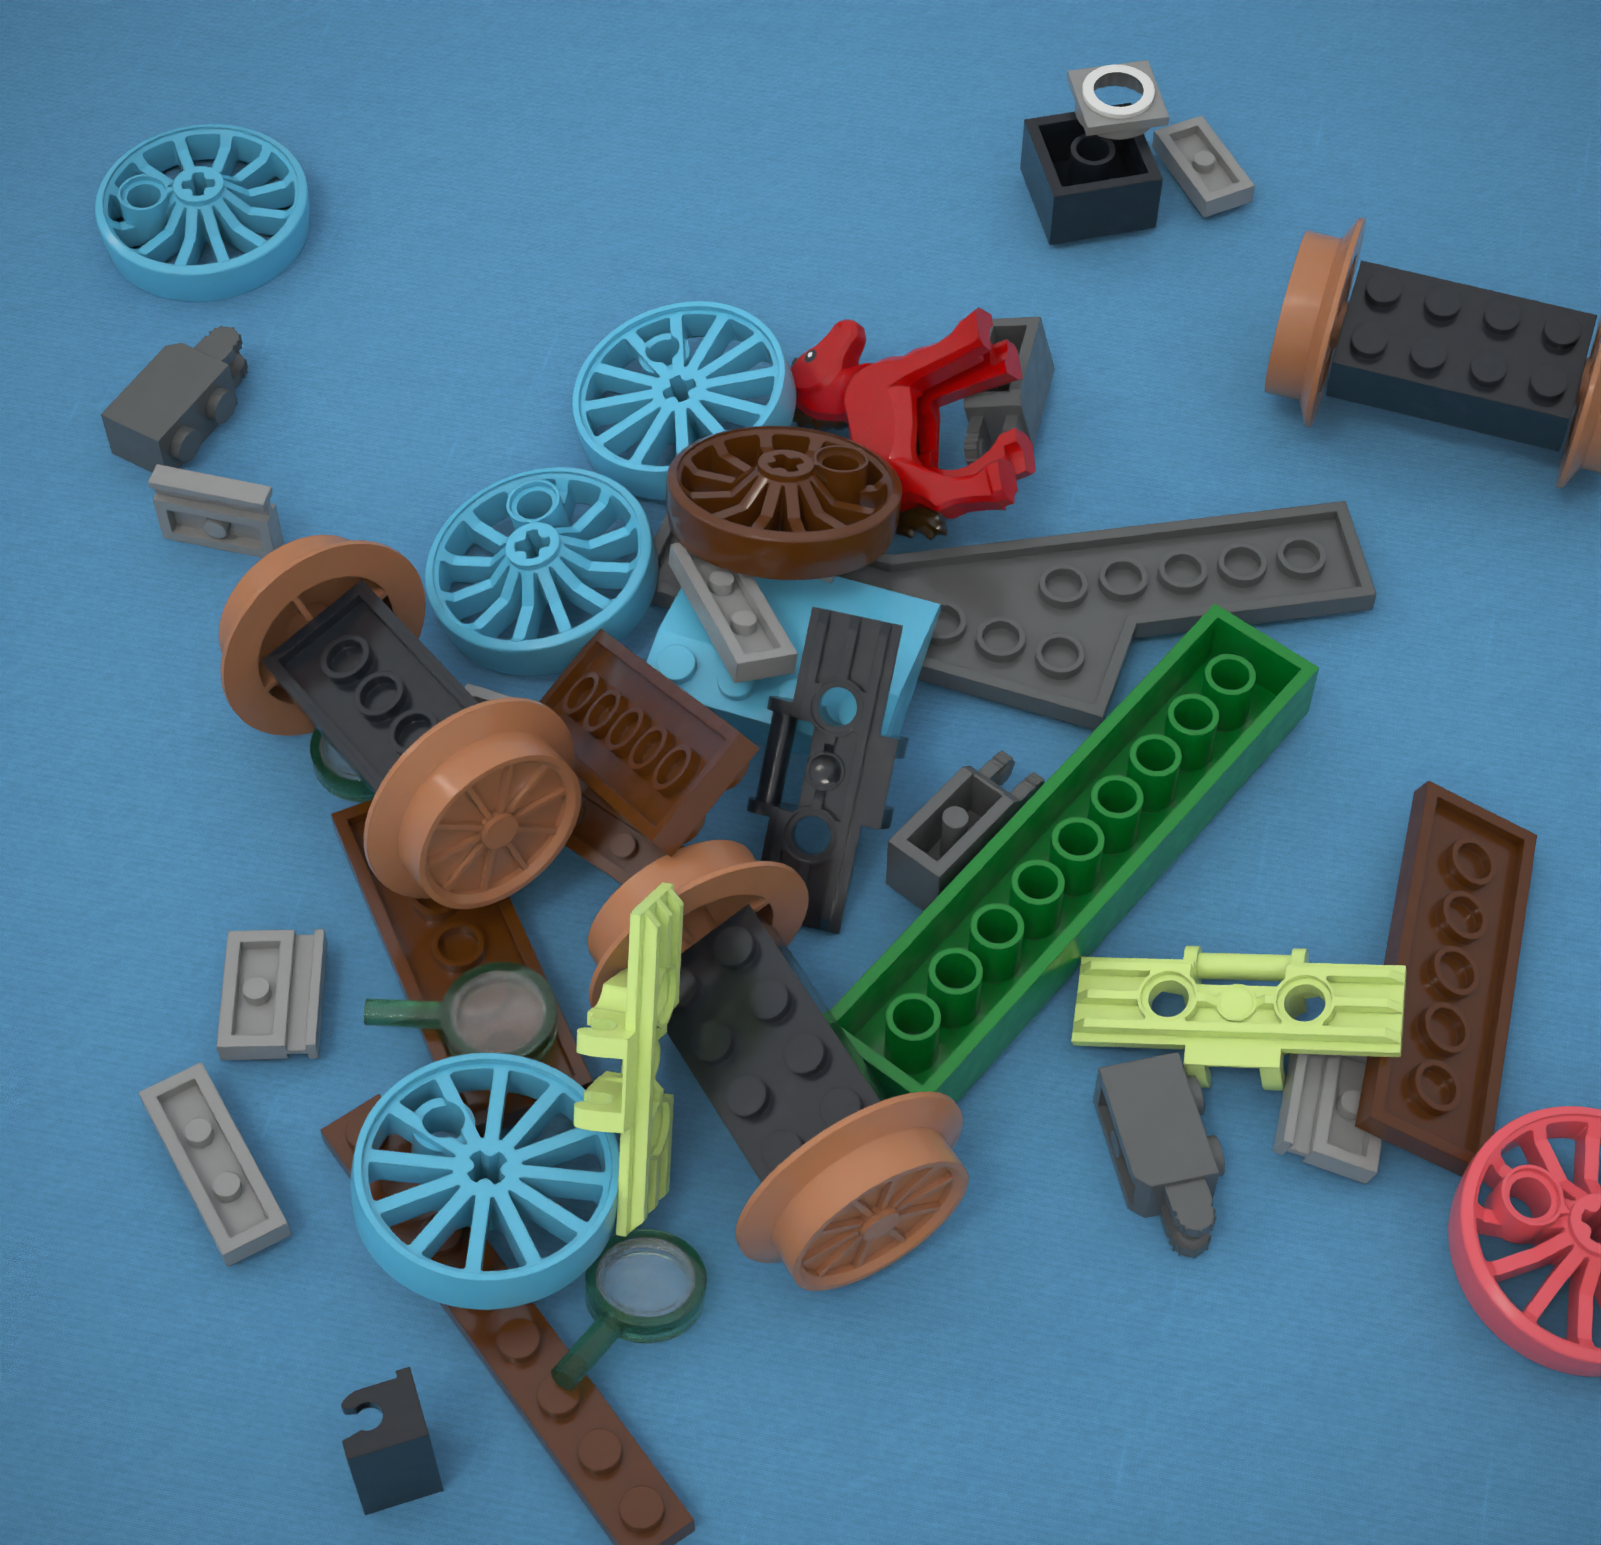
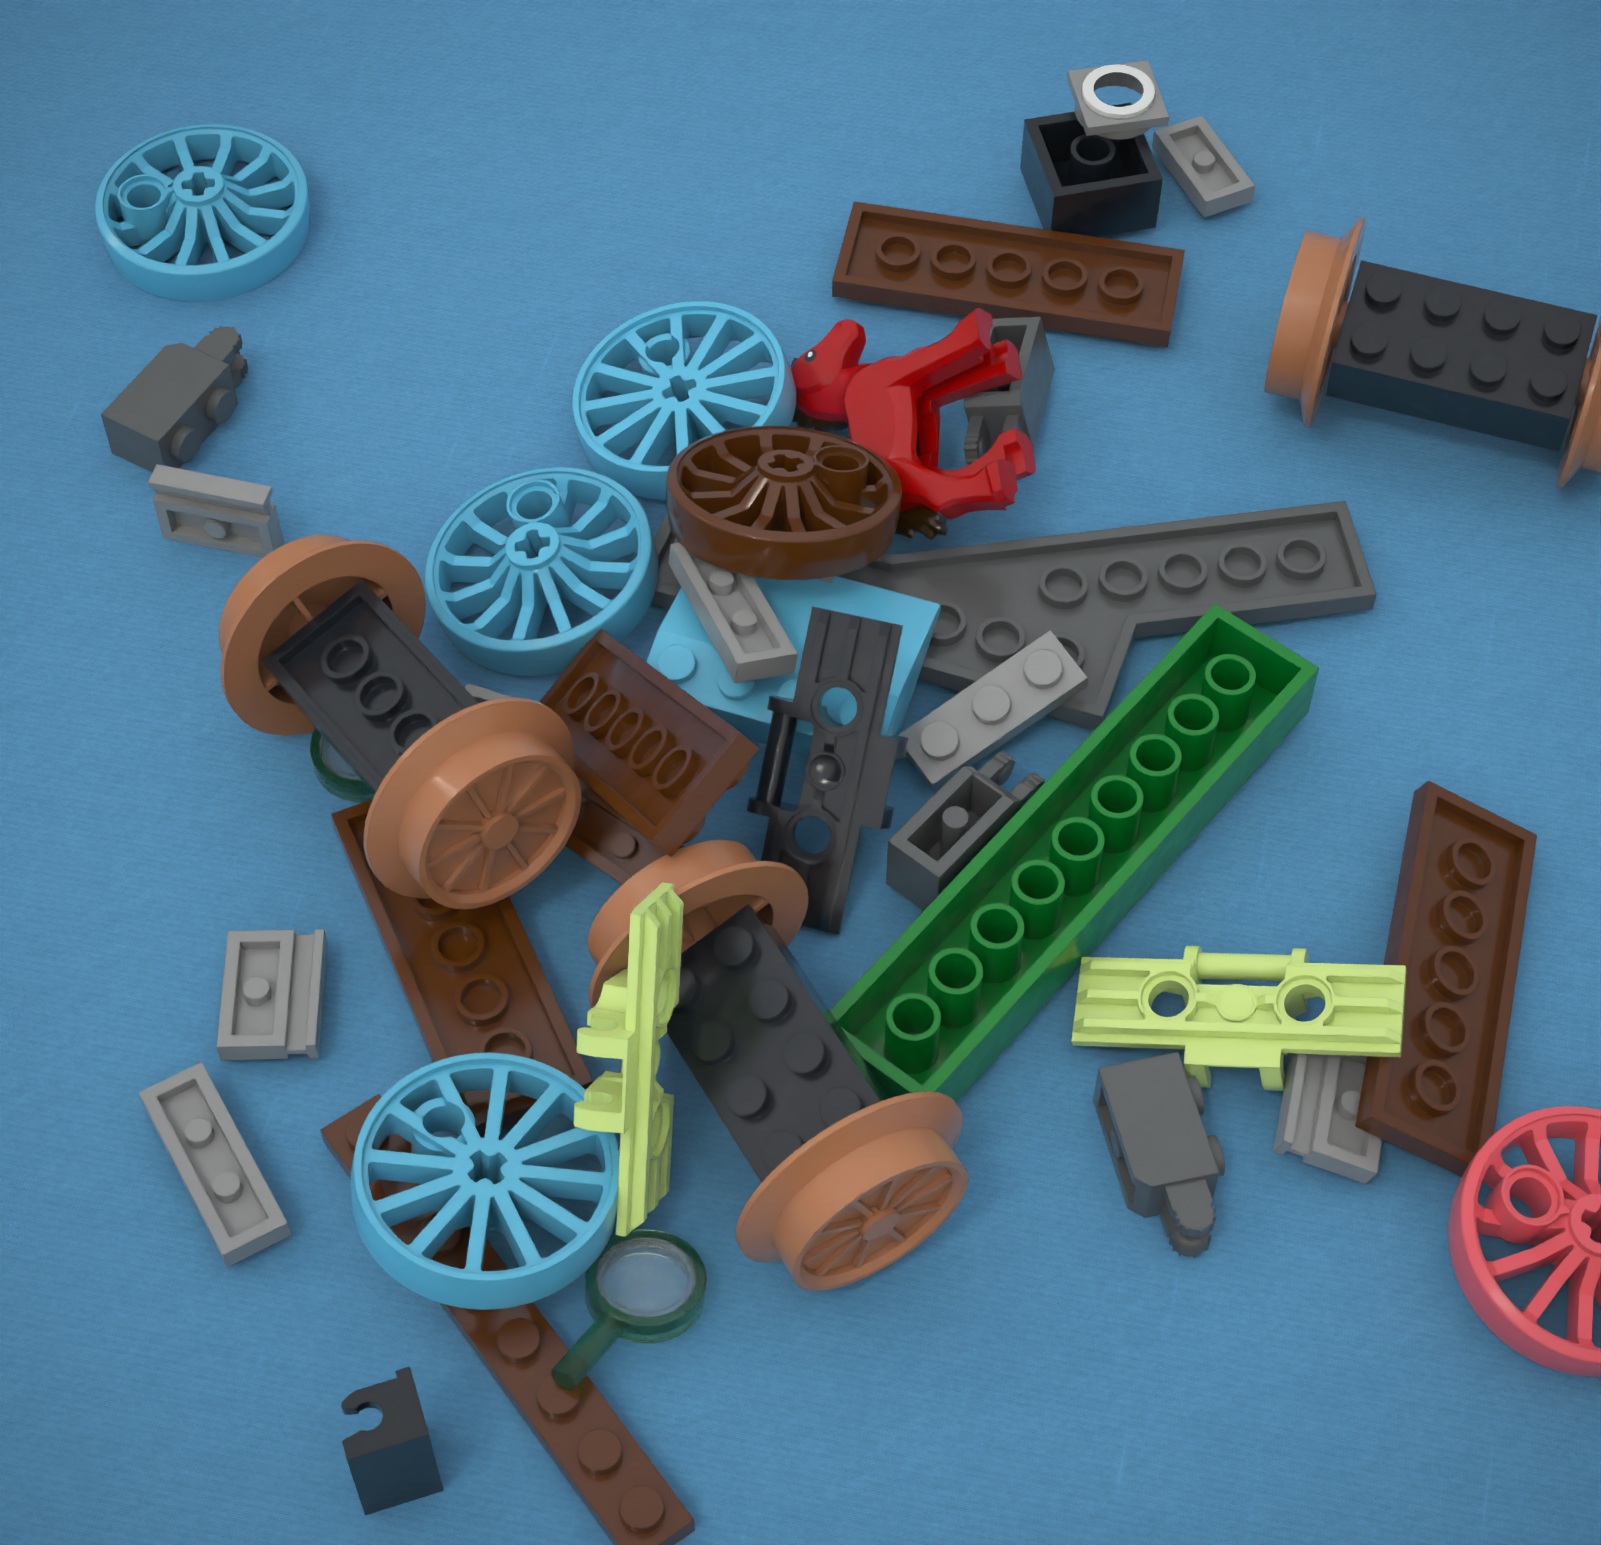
piece [364,962,558,1061] -> none
none -> reddish brown plate [832,201,1185,347]
none -> light grey plate [898,630,1088,792]

